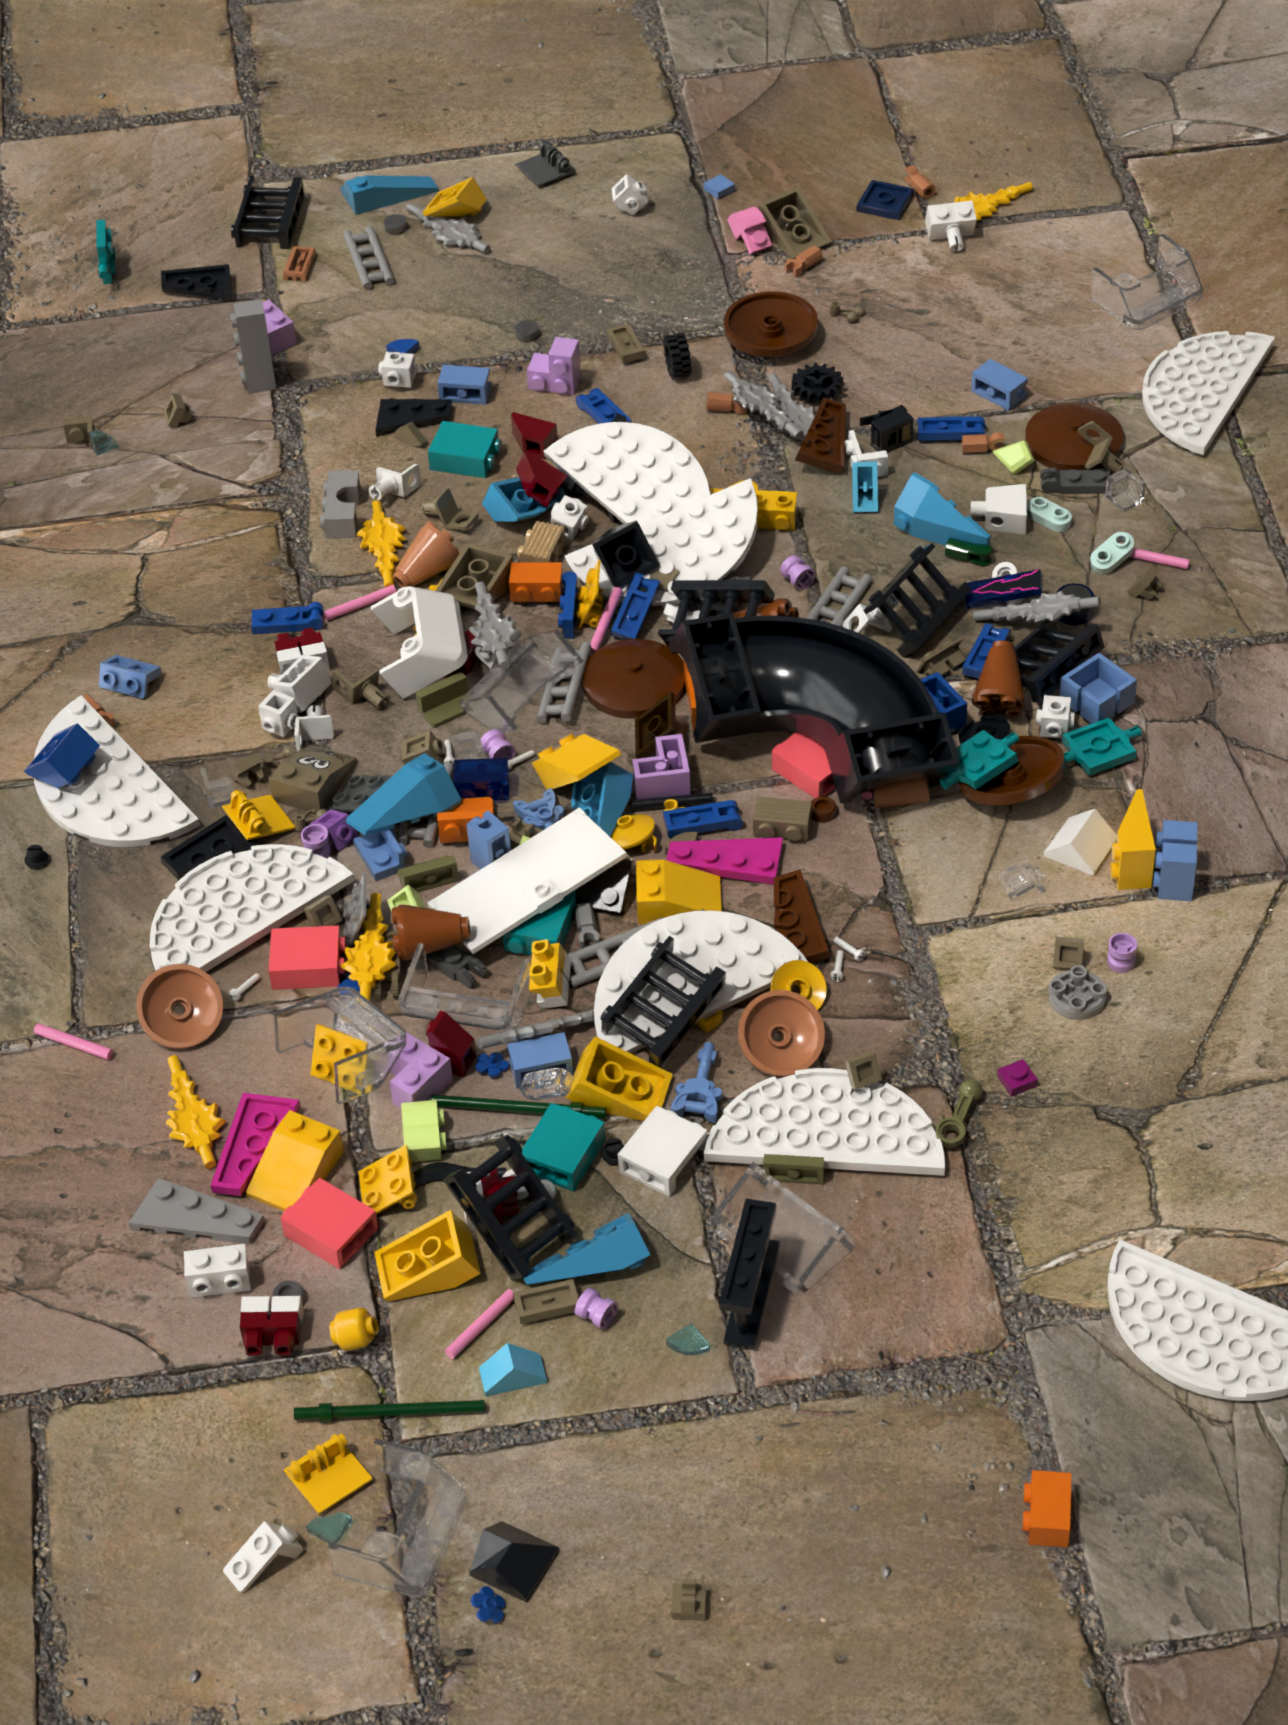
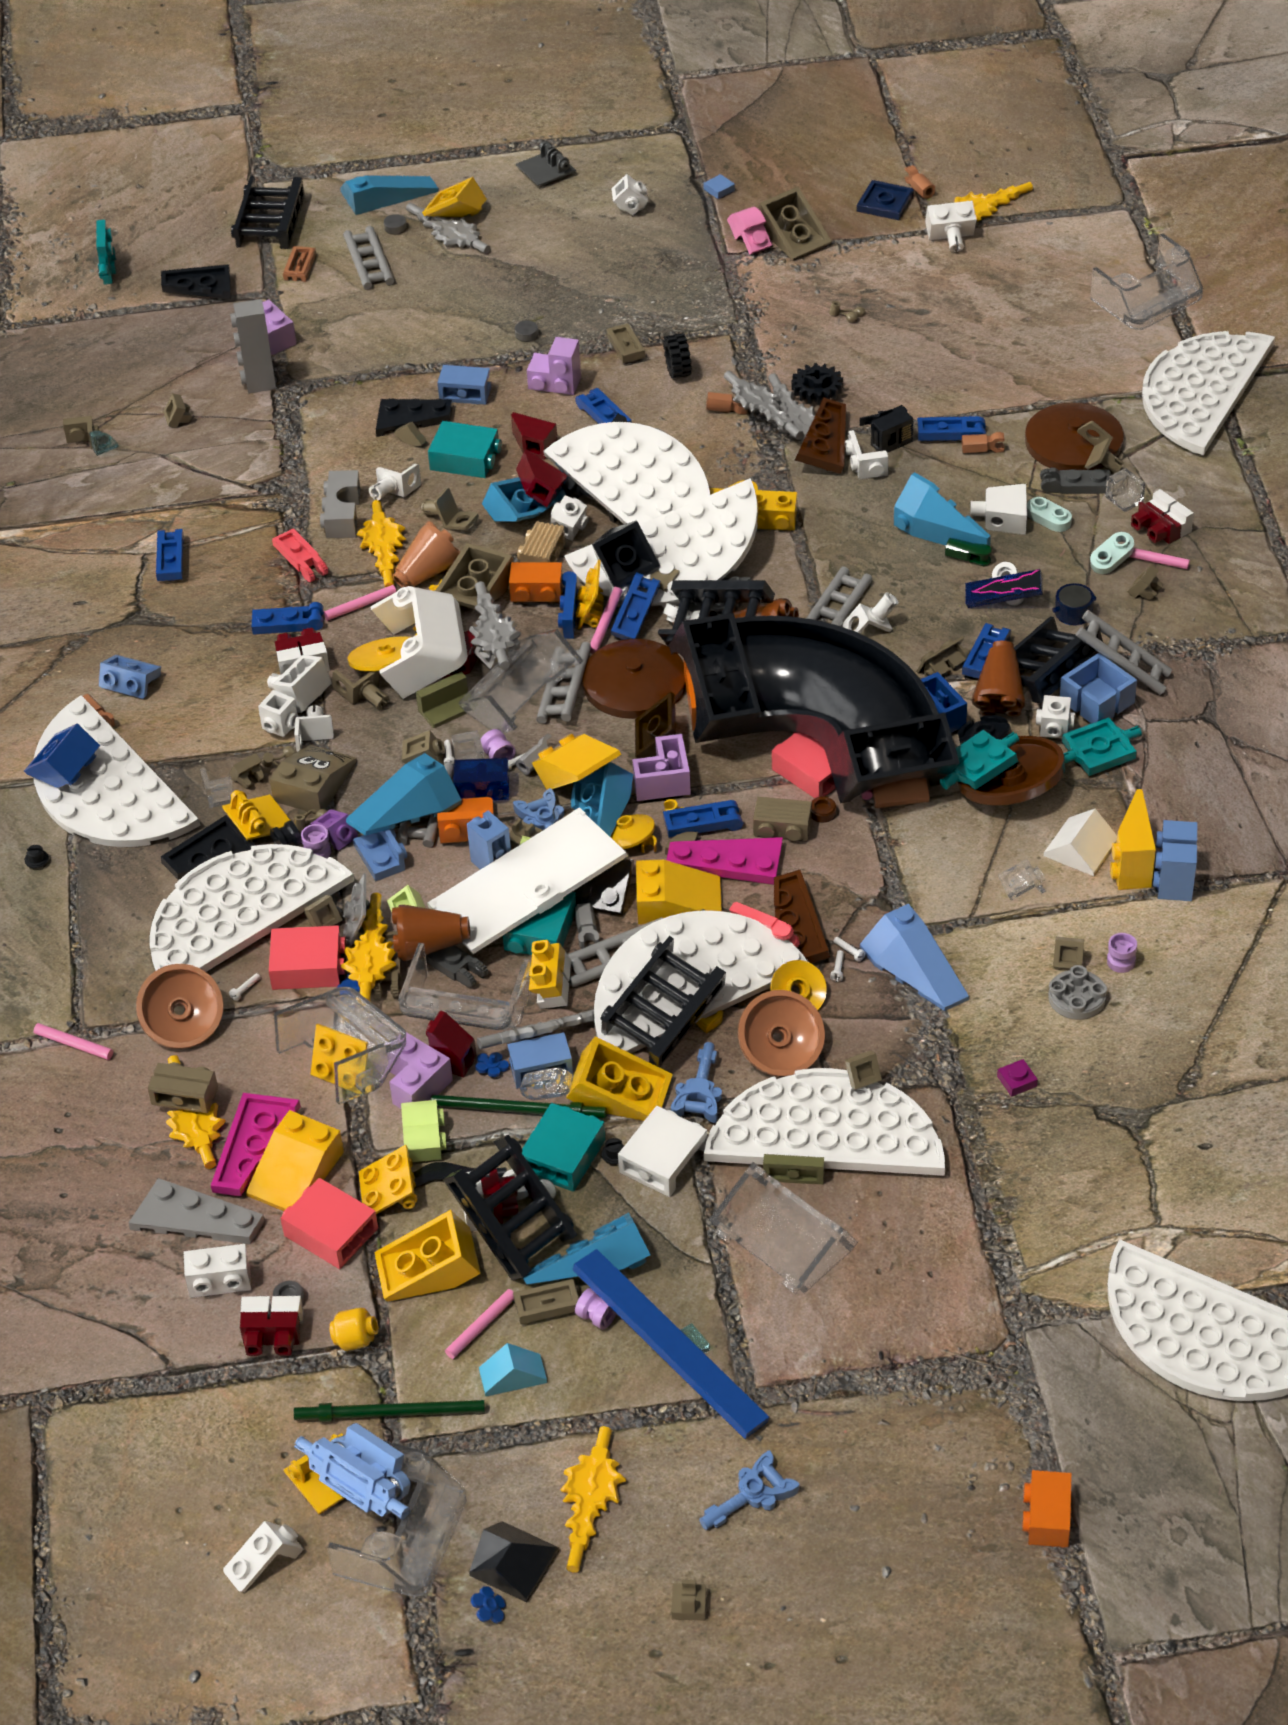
clear light blue tile [306,1512,353,1546] -> none
dark grey hinge [326,775,392,812] -> none
white brick [379,352,416,388] -> none
blue tile [386,339,420,354] -> none
olive panel [397,855,459,893] -> none
black bar [631,793,713,811] -> none
black fence [719,1199,780,1349] -> none
reddish brown dish [724,291,818,357] -> none
lavender wheel [780,555,815,590] -> none
nougat bar [785,245,823,277] -> none
medium azure slope [852,462,878,512] -> none
black fence [863,543,972,657] -> none
olive piece [936,1079,983,1148] -> none
medium blue brick [971,359,1028,411] -> none
light grey piece [973,591,1101,623] -> none
yellowish green piece [993,440,1034,474] -> none
none -> dark tan brick [148,1062,218,1113]
none -> blue plate [156,529,184,581]
none -> black wheel [270,820,302,846]
none -> coral hinge [272,528,329,582]
none -> light blue piece [294,1423,411,1520]
none -> yellow piece [347,636,411,671]
none -> light grey bar [516,734,559,775]
none -> yellow piece [560,1426,626,1573]
none -> blue tile [573,1249,769,1439]
none -> medium blue piece [699,1450,800,1530]
none -> coral hinge [729,902,800,948]
none -> medium blue wedge [860,904,969,1011]
none -> light grey bar [1076,610,1172,695]
none -> dark red hips [1131,489,1194,544]

